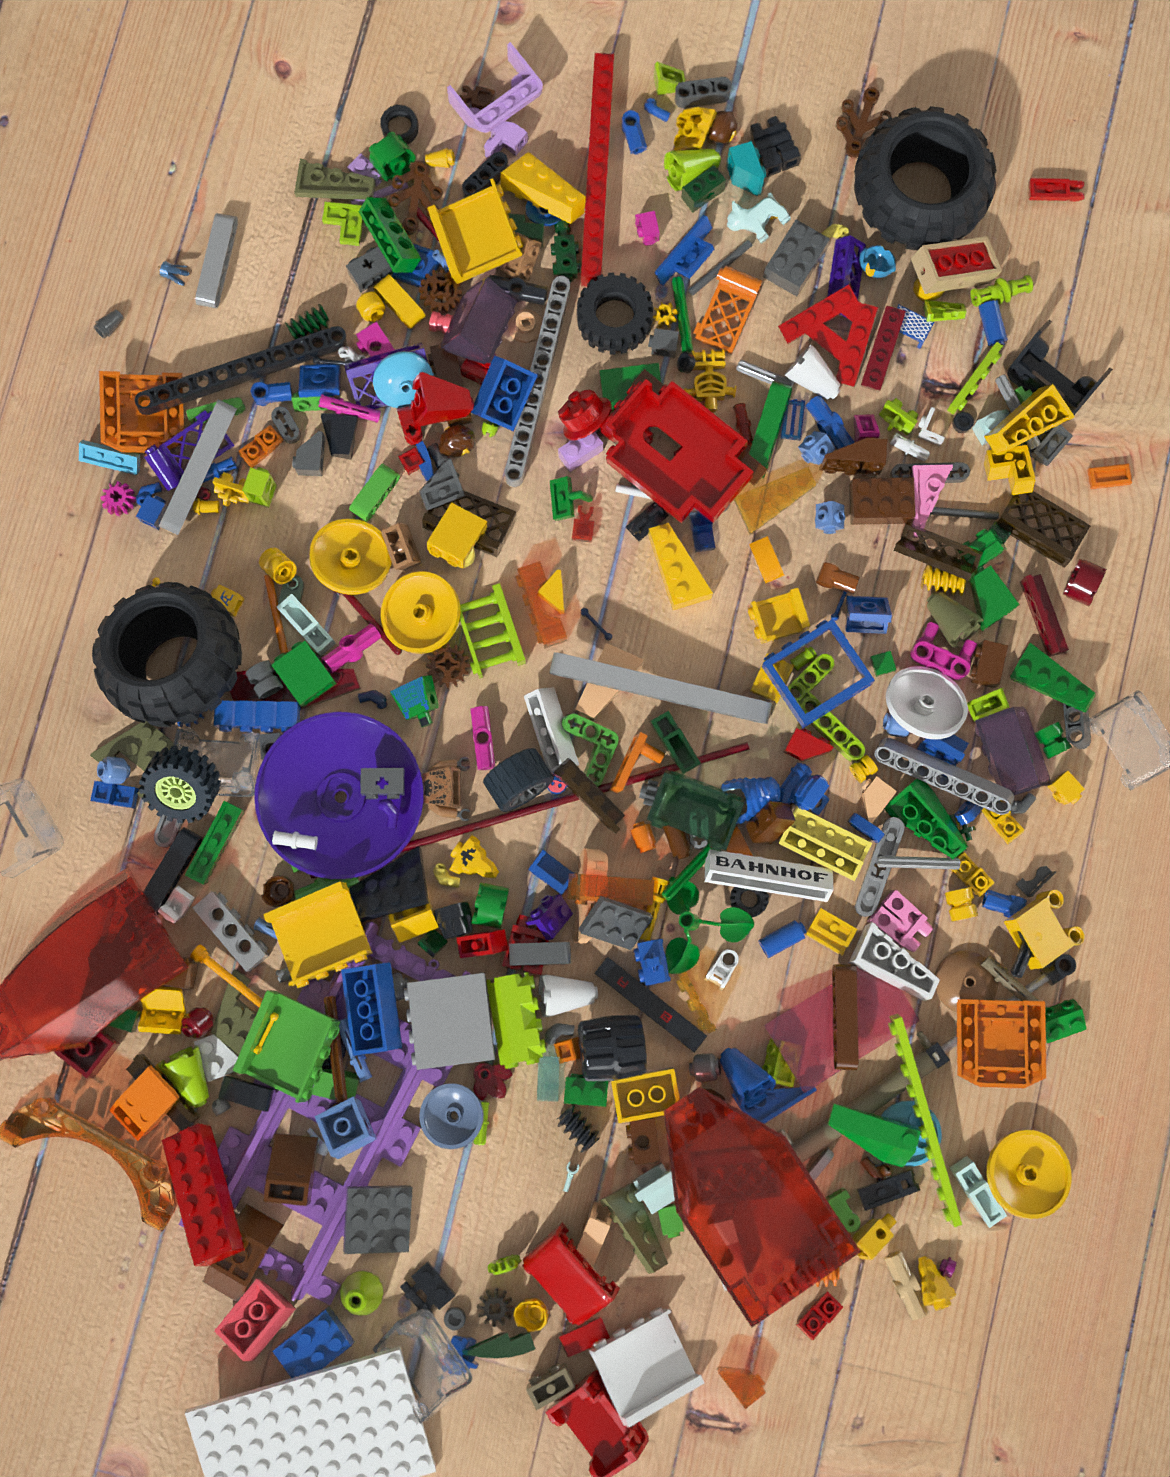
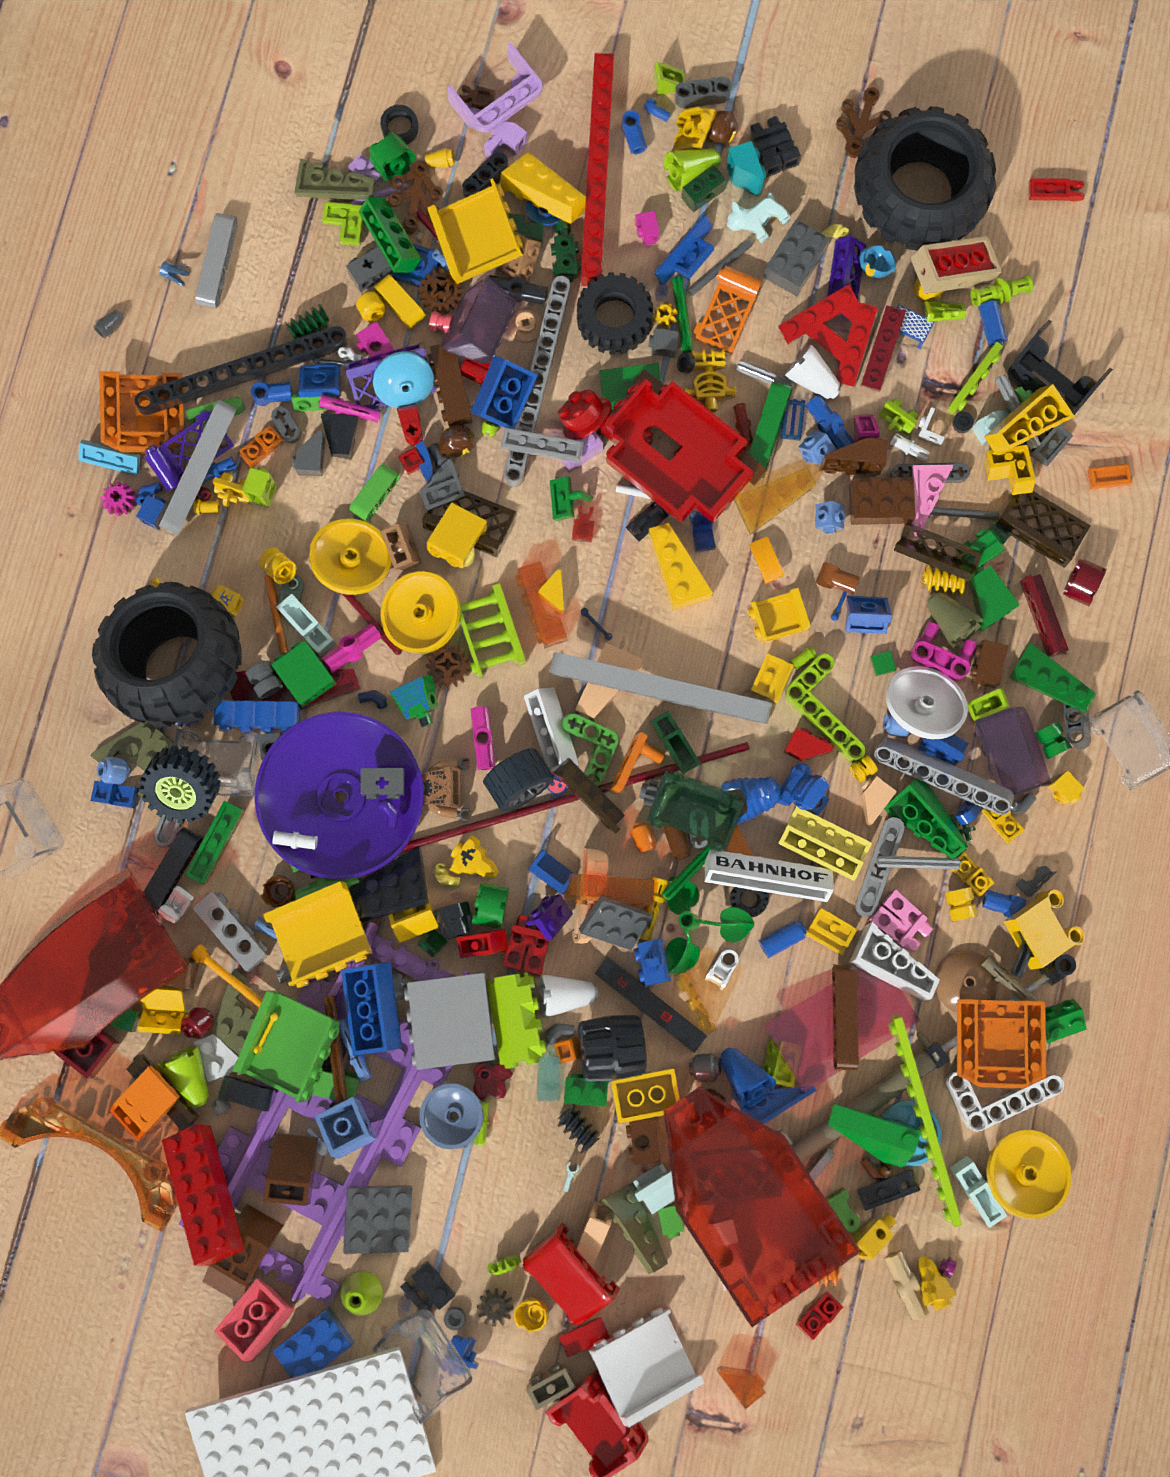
red slope [411,372,474,427] -> none
dark green slope [462,1332,536,1359] -> none
dark grey beam [509,942,571,966] -> none
reddish brown brick [745,801,796,845] -> none
blue window [762,619,875,728] -> none
blue beam [848,813,885,843] -> none
none -> light grey tile [500,428,584,463]
none -> white beam [945,1071,1064,1131]

